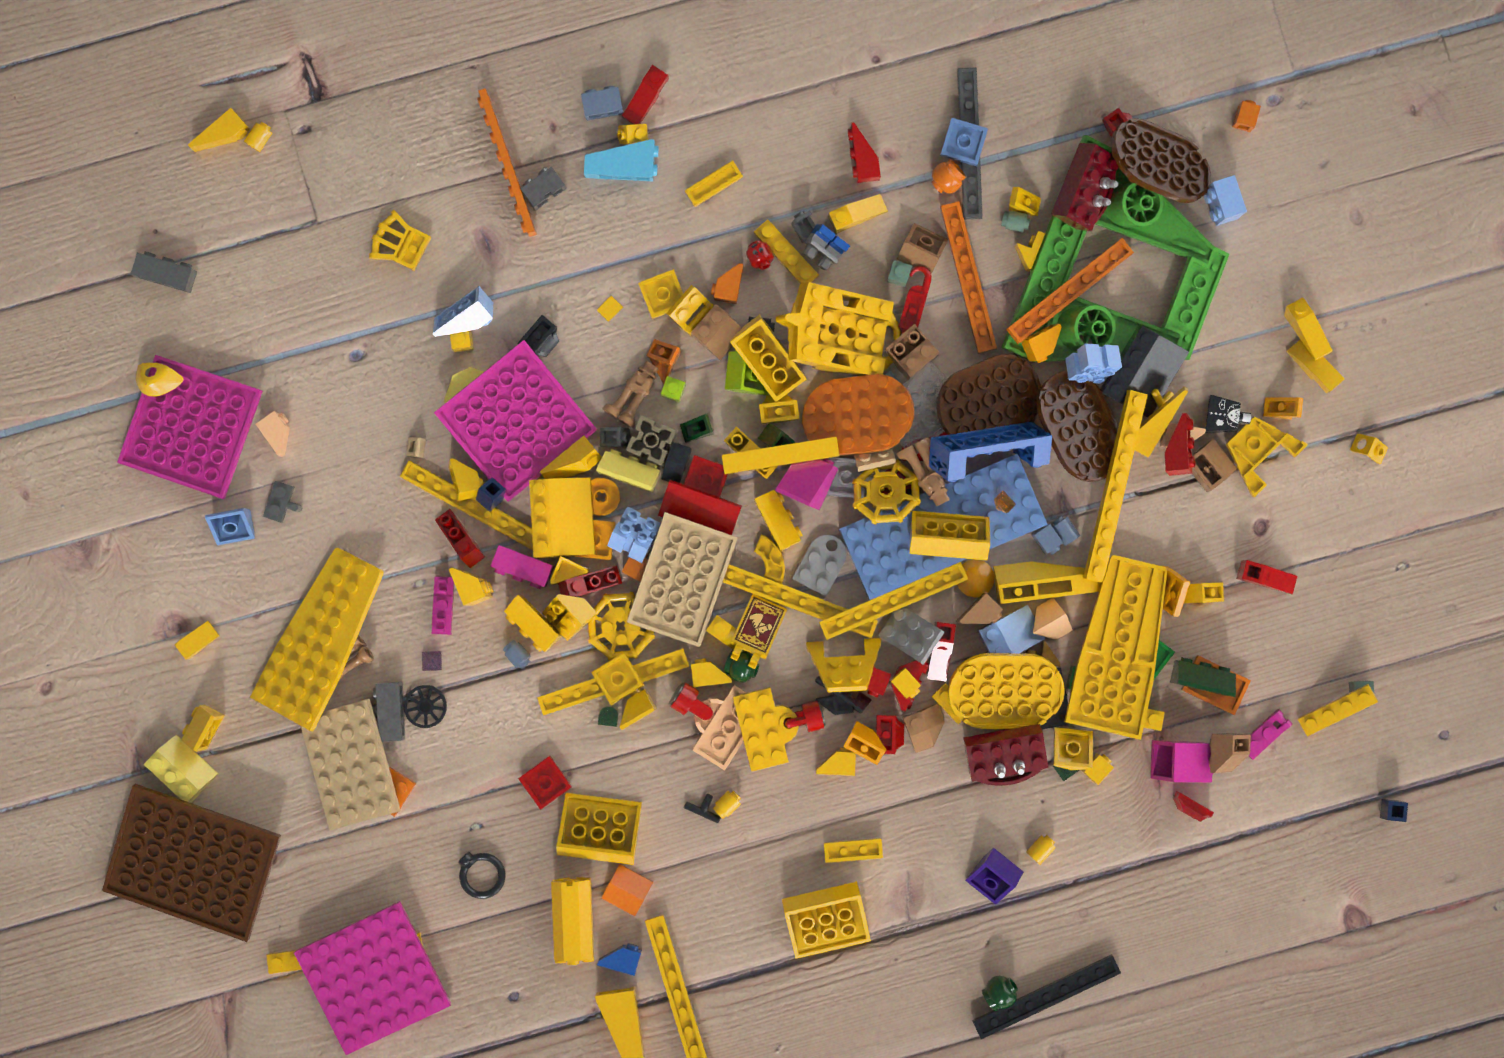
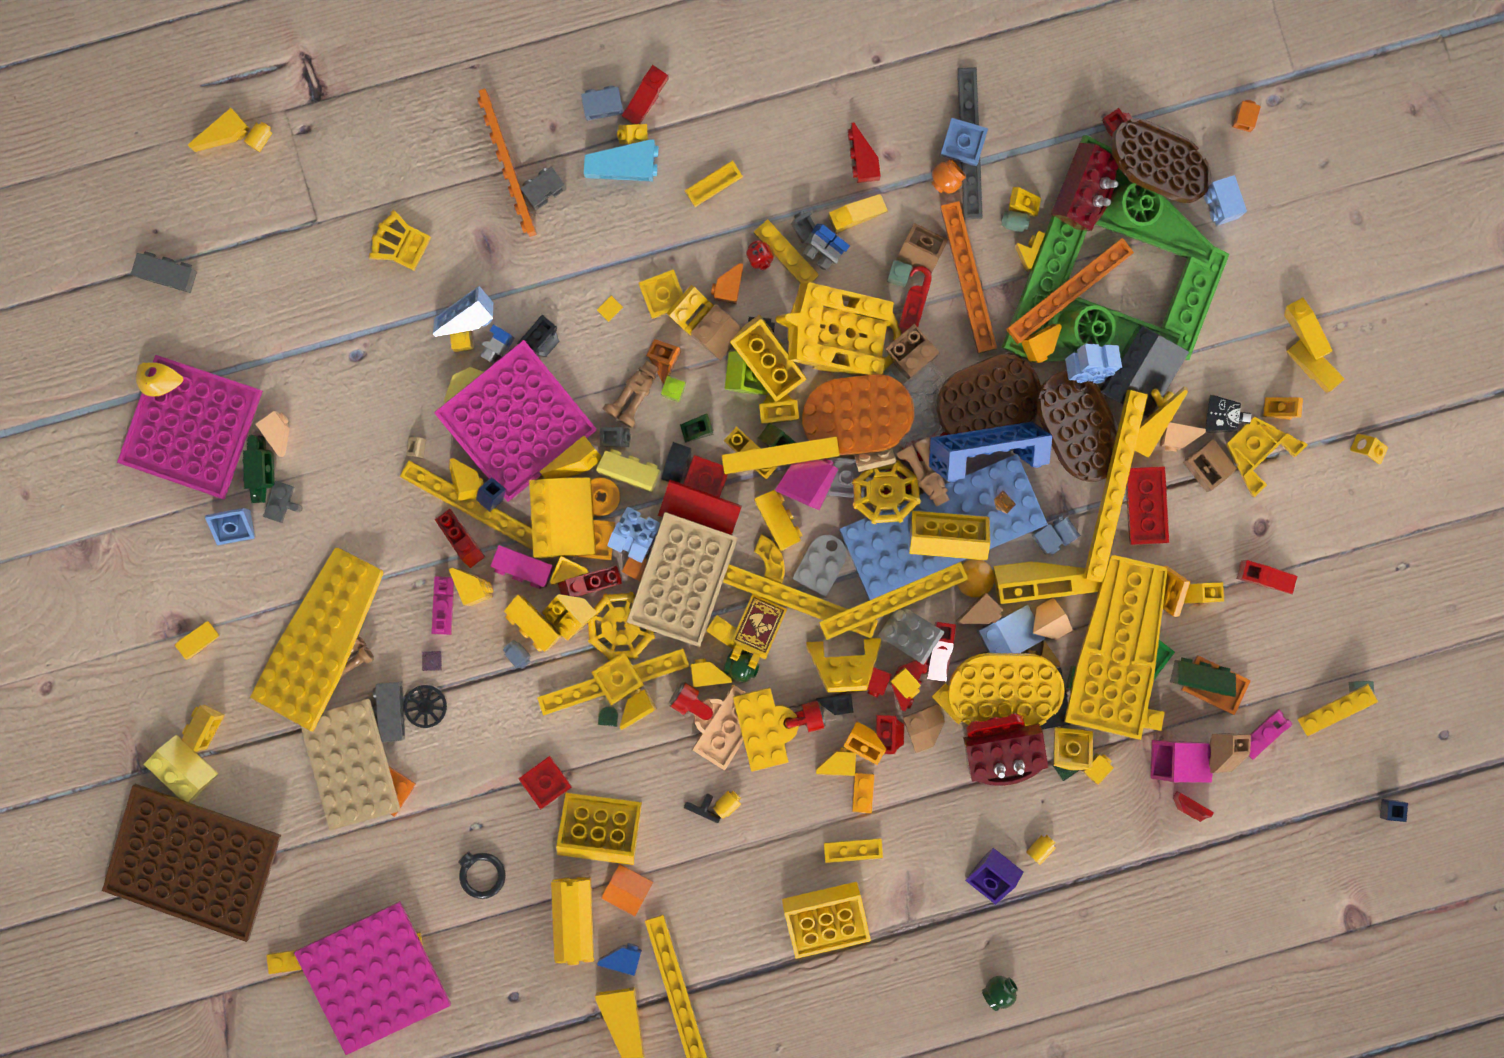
dark tan brick [626,415,677,467] -> none
black piece [815,676,872,713] -> none
black plate [972,954,1121,1039] -> none
red slope [1165,413,1195,476] -> none
none -> dark green hinge [242,435,275,503]
none -> light grey hips [480,324,515,364]
none -> light orange plate [852,773,874,813]
none -> red plate [966,713,1025,739]
none -> red plate [1126,466,1169,545]

